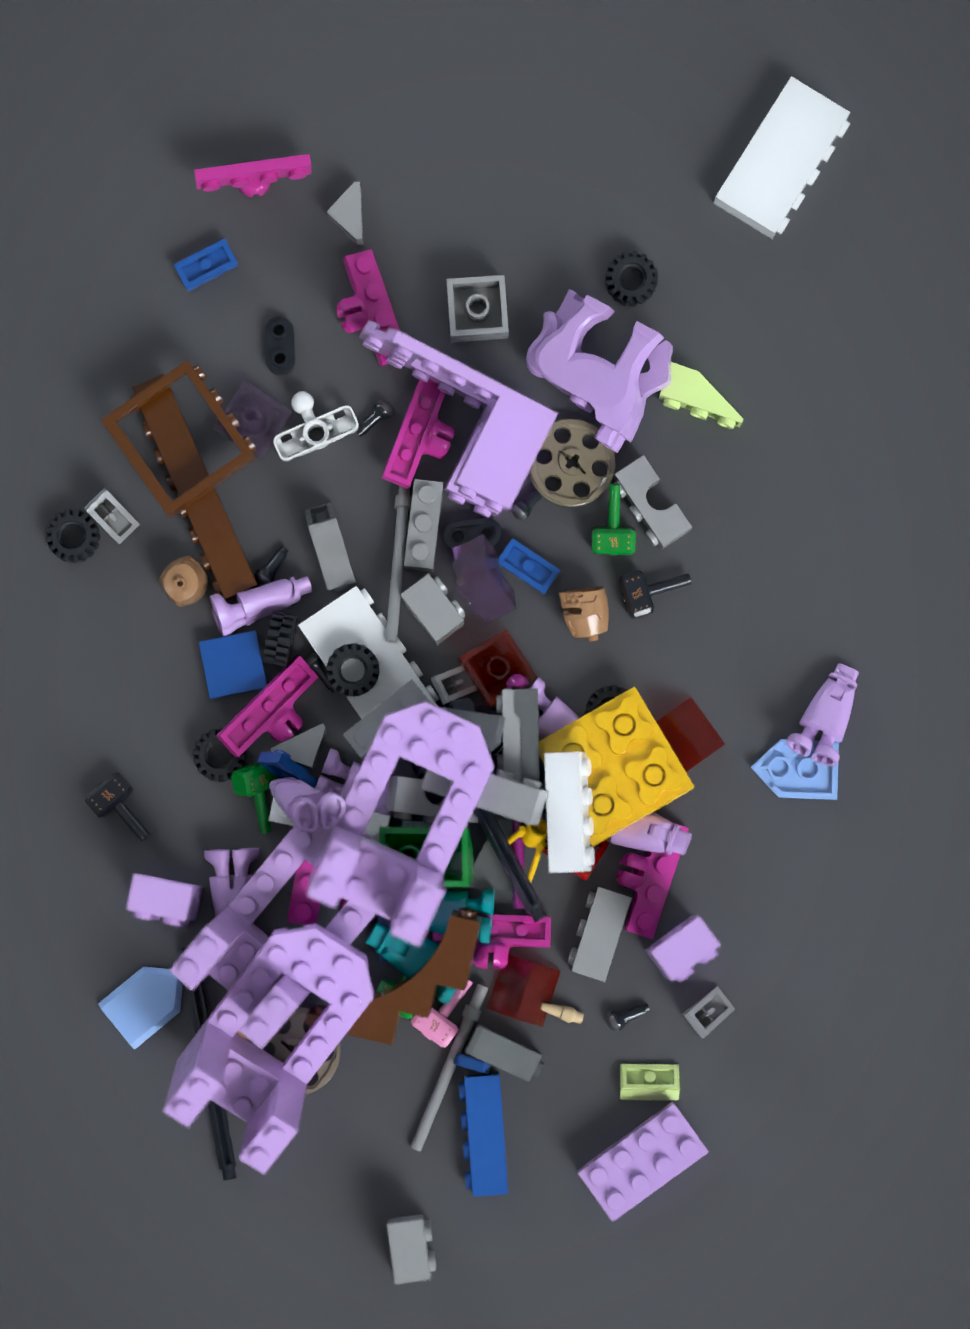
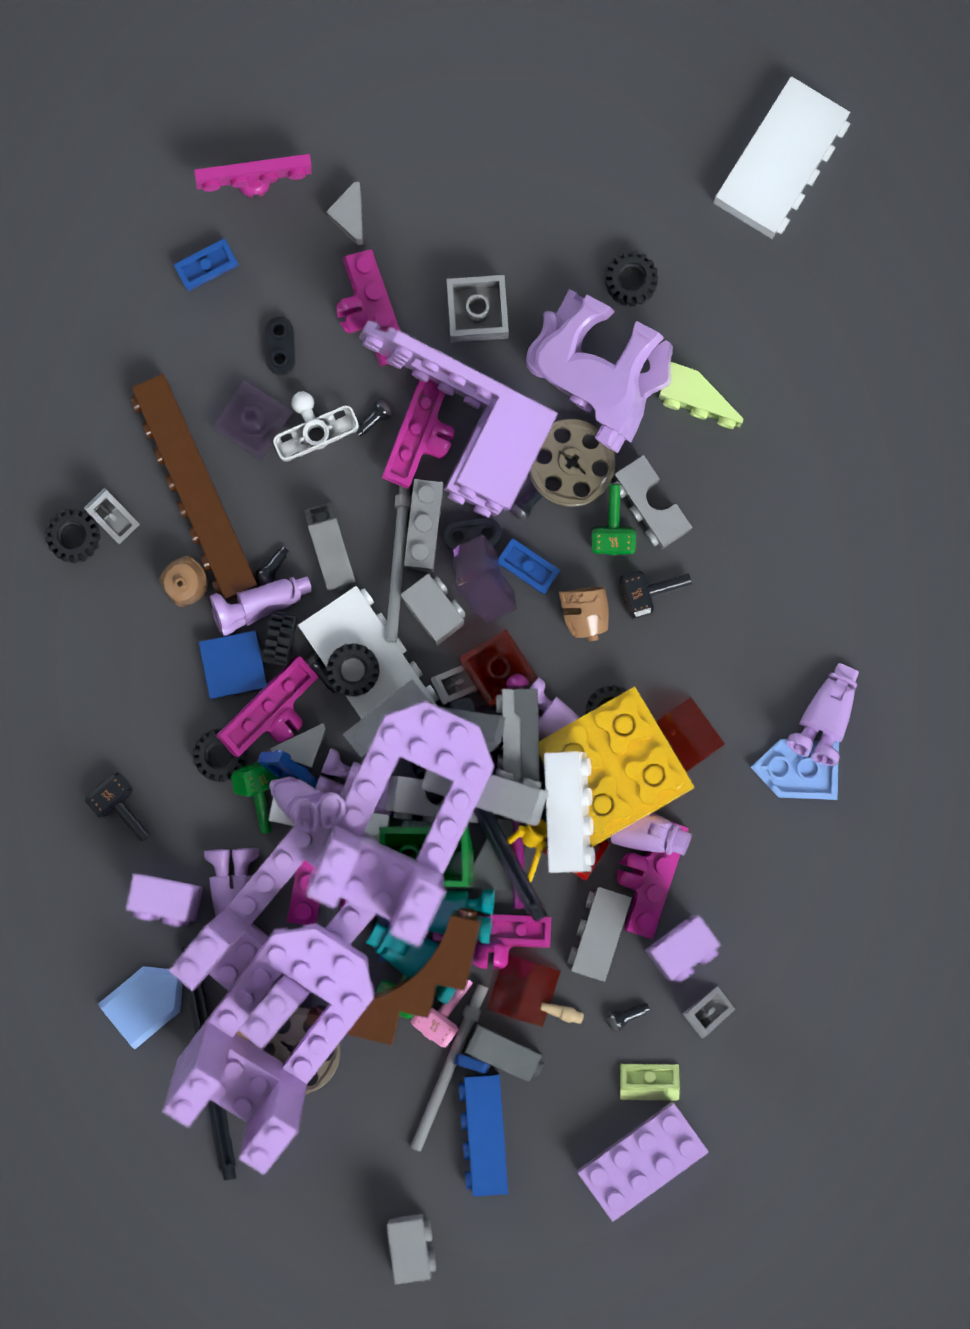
reddish brown window [101,360,257,519] -> none

